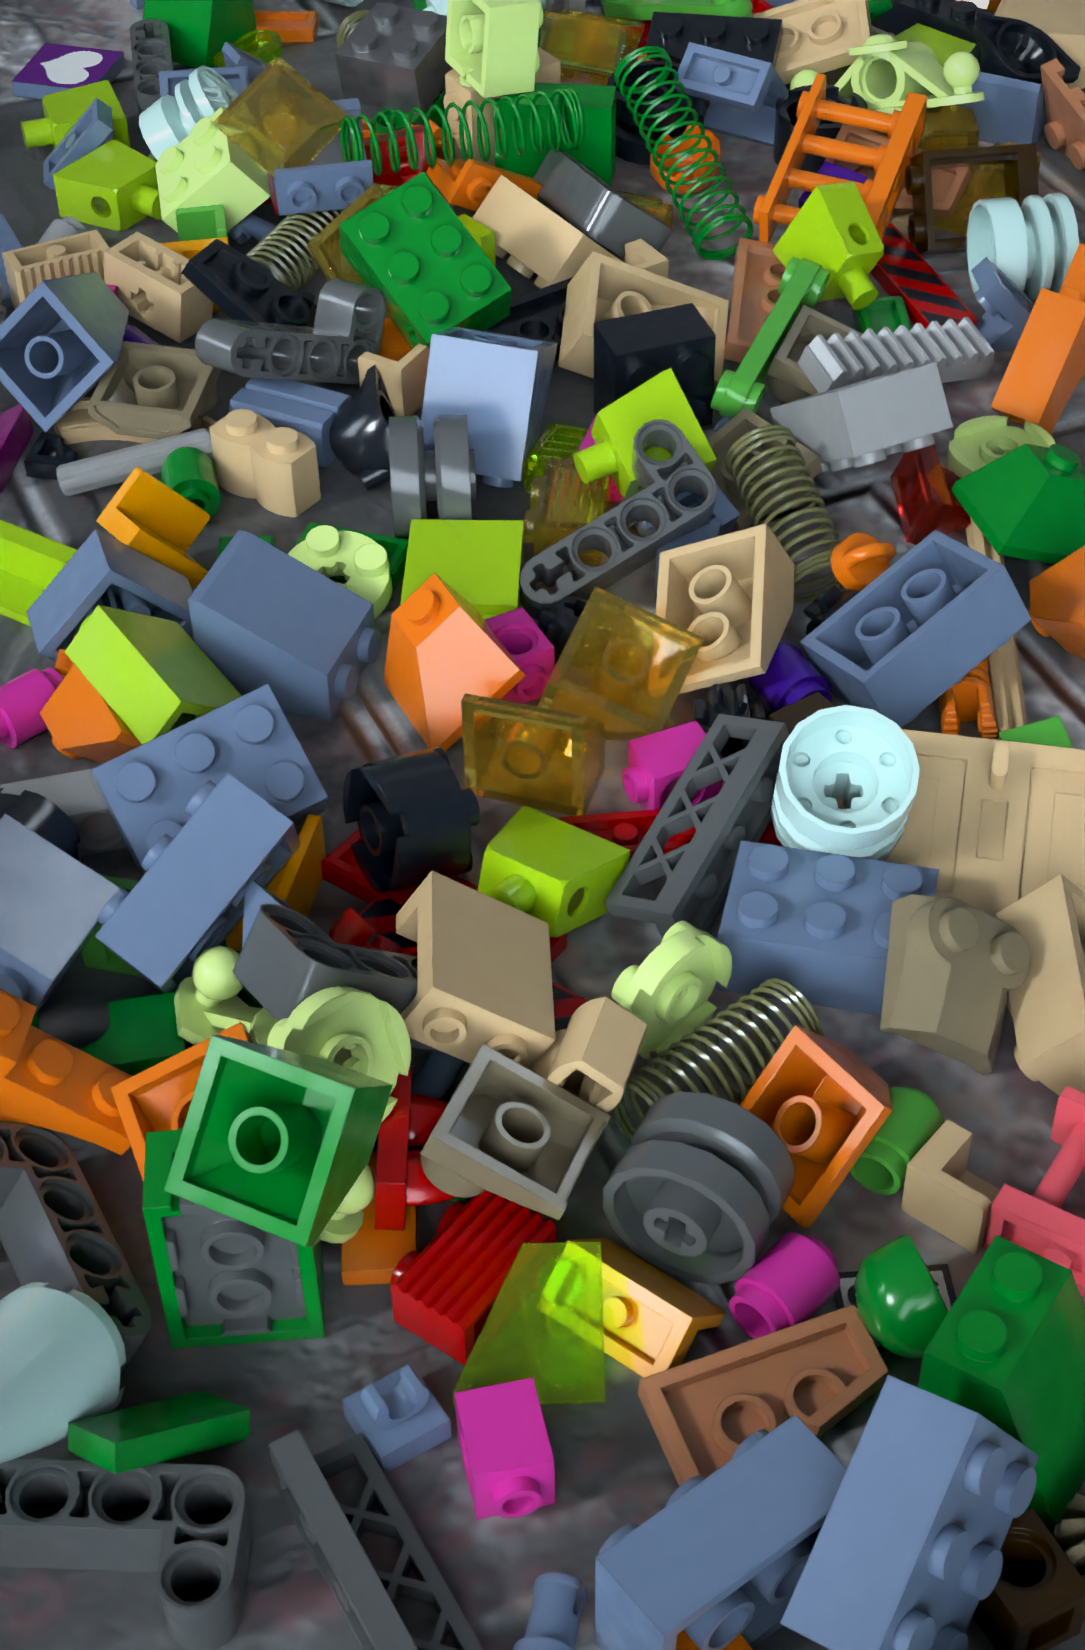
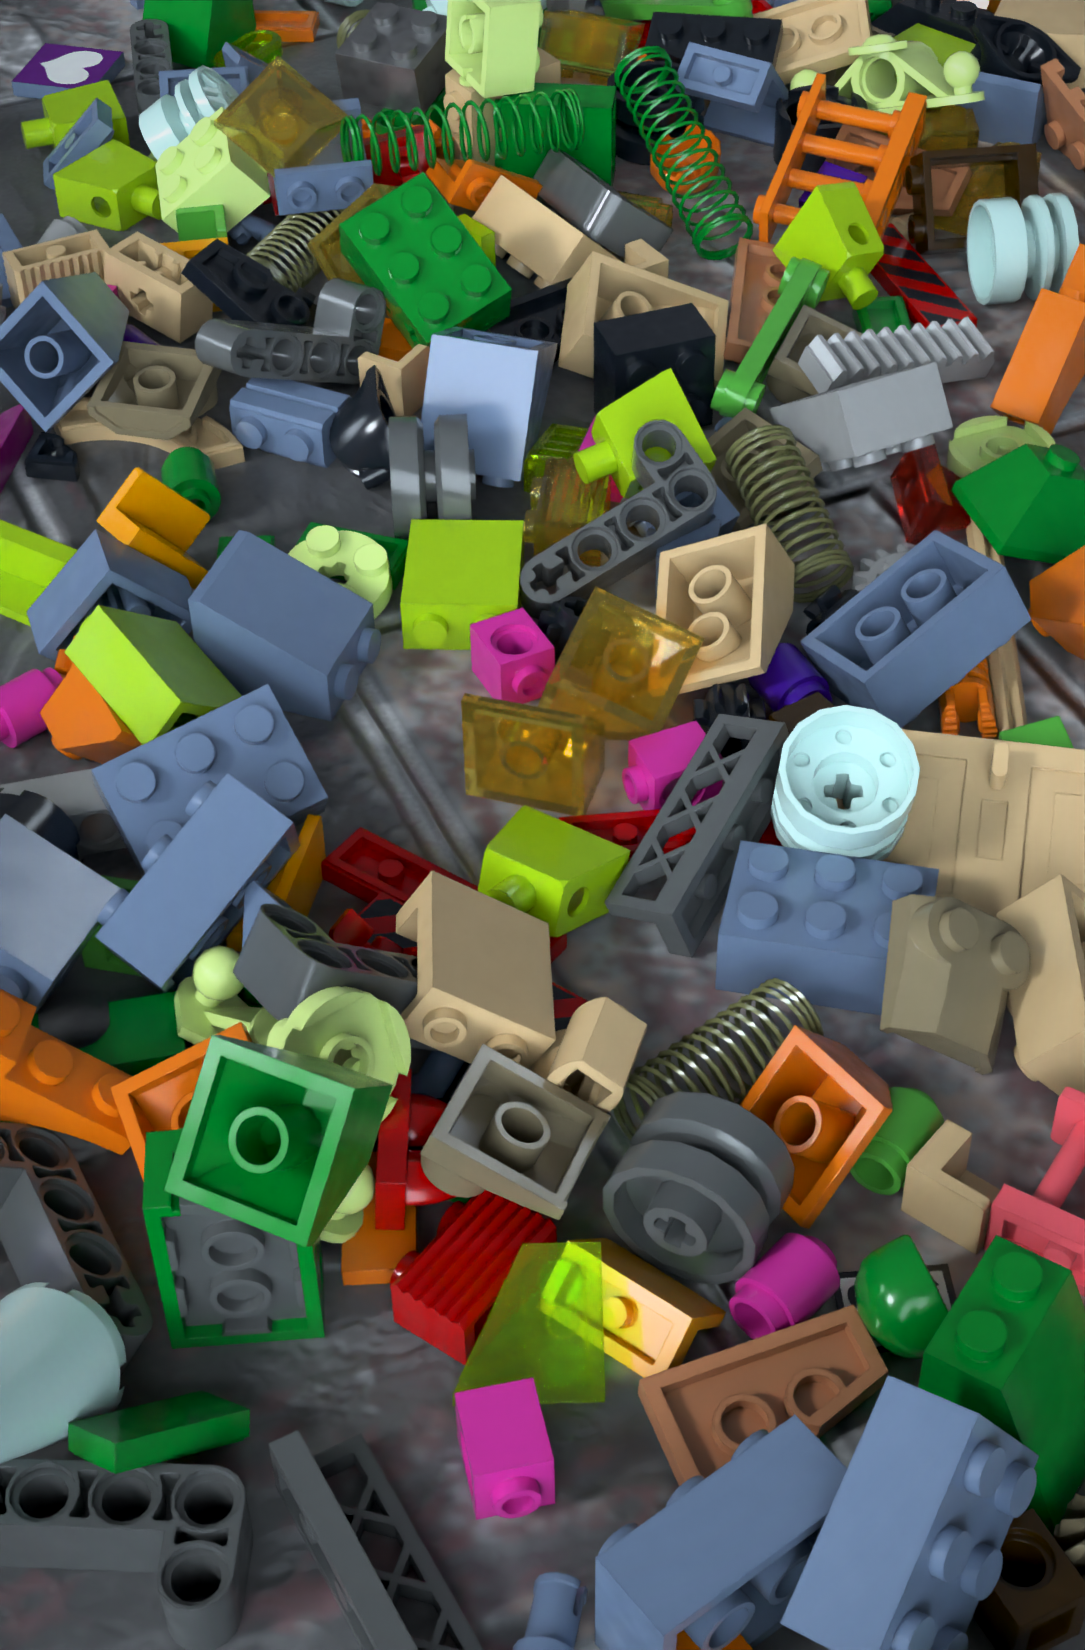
light grey axle [56,428,213,496] -> none
tan brick [209,409,321,517] -> none
sand blue tile [342,1363,452,1474] -> none
black brick [343,746,480,893] -> none
orange slope [383,573,526,751] -> none
yellowish green plate [612,920,732,1059] -> none
orange tile [830,532,896,592] -> none
sand blue slope [971,257,1035,352] -> none

